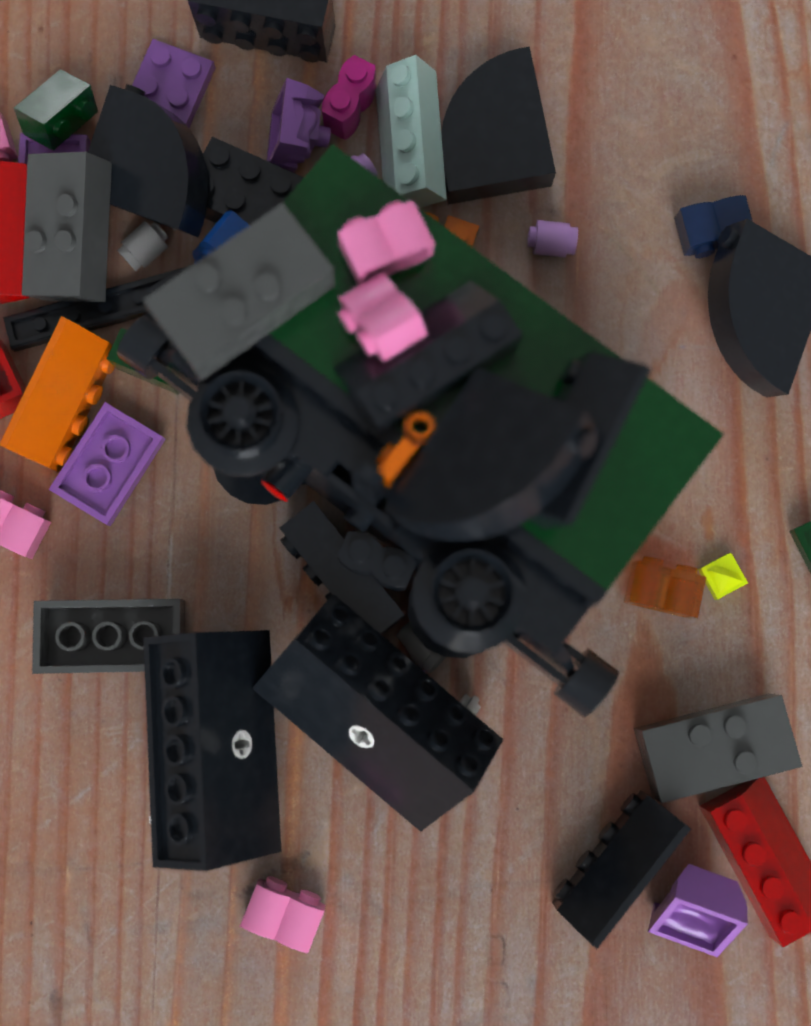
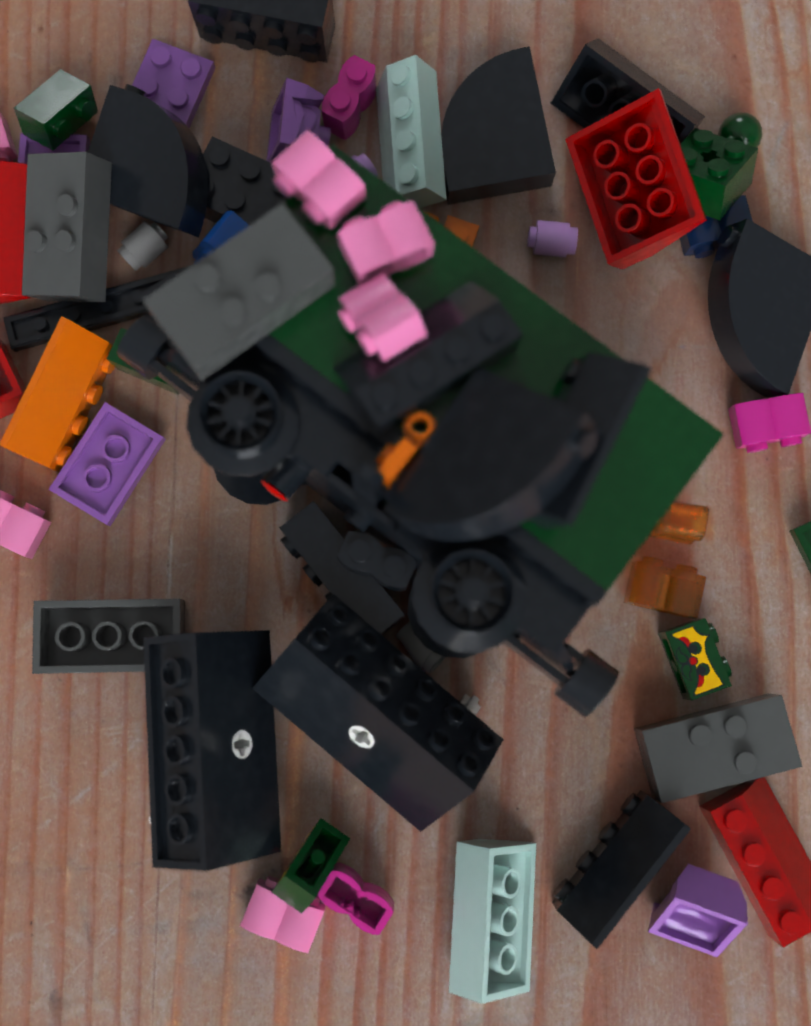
neon yellow tile [698,552,748,600] -> none
none -> bright pink brick [271,130,366,230]
none -> dark green brick [272,818,351,913]
none -> dark pink brick [318,862,394,935]
none -> light aqua slope [449,839,536,1004]
none -> black slope [550,38,705,144]
none -> red slope [565,88,707,270]
none -> clear orange brick [648,500,709,545]
none -> brick [658,618,732,701]
none -> dark green brick [680,112,762,220]
none -> dark pink brick [728,393,811,453]

